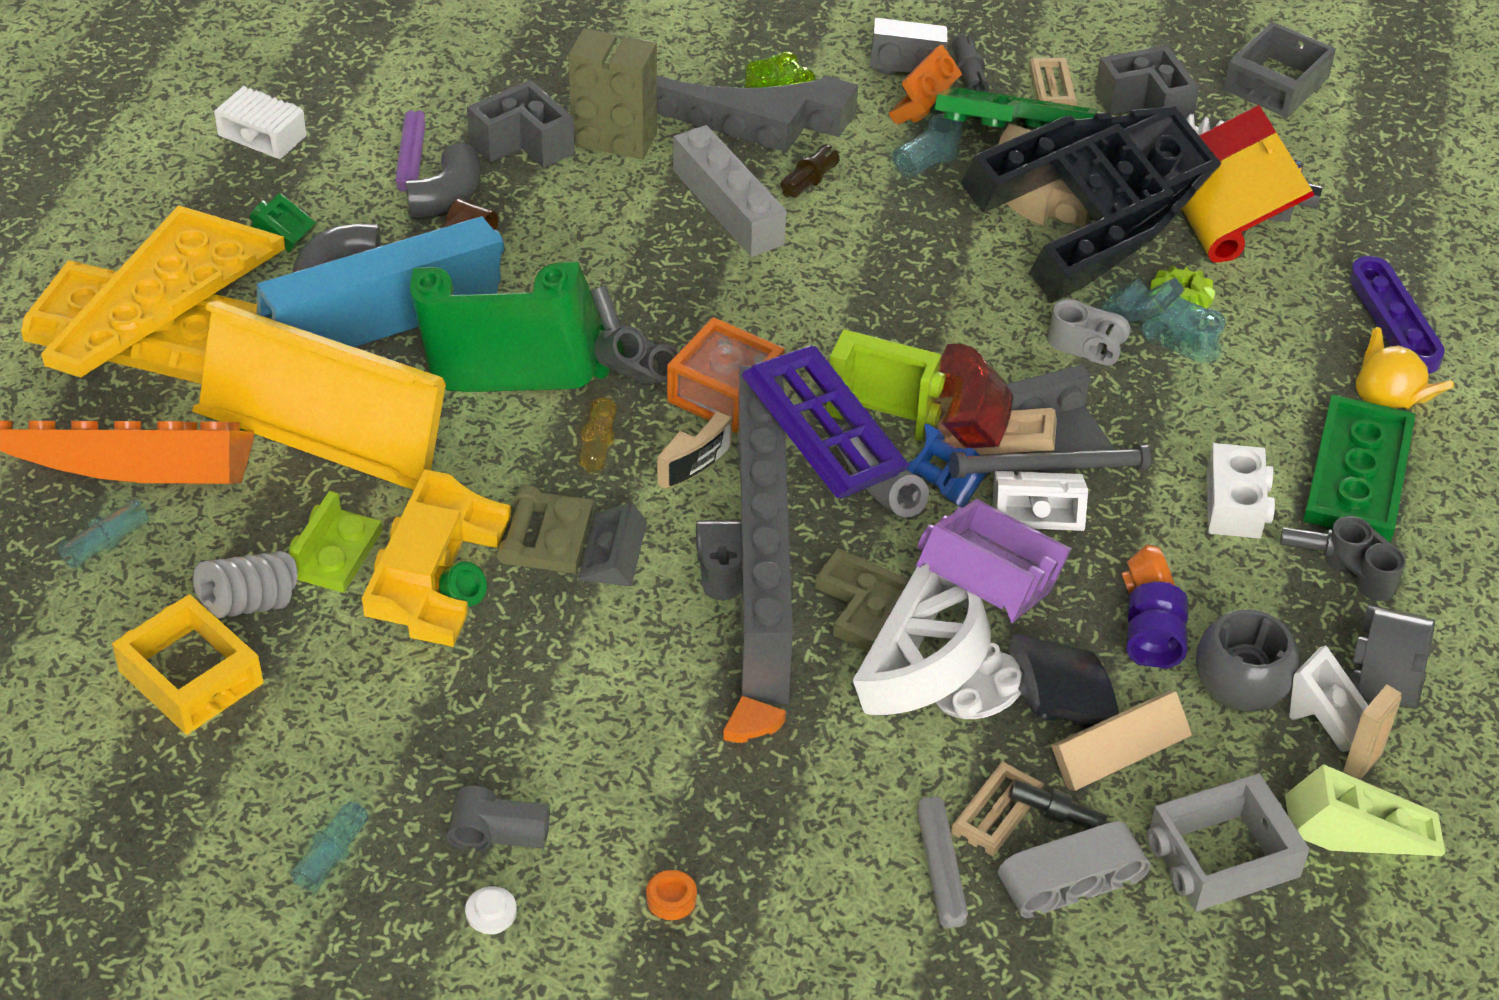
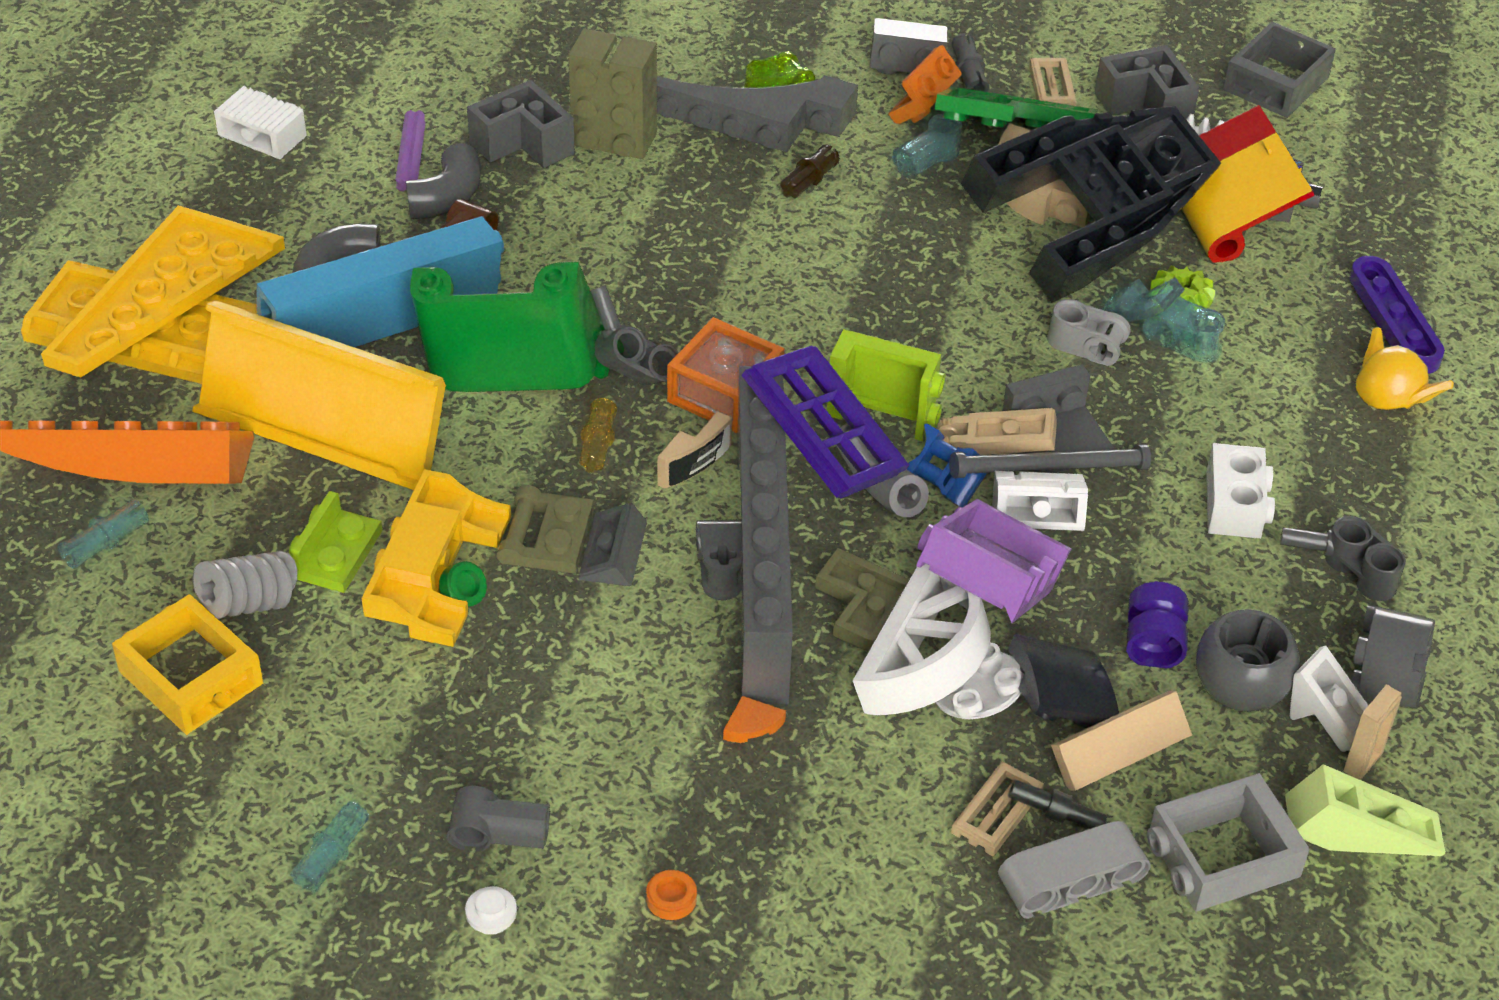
green bracket [249,193,317,253] -> none
light grey brick [673,125,786,257] -> none
light grey axle [917,796,968,928] -> none
clear red arch [939,344,1012,448] -> none
orange cone [1121,544,1175,595] -> none
green plate [1303,394,1416,542] -> none

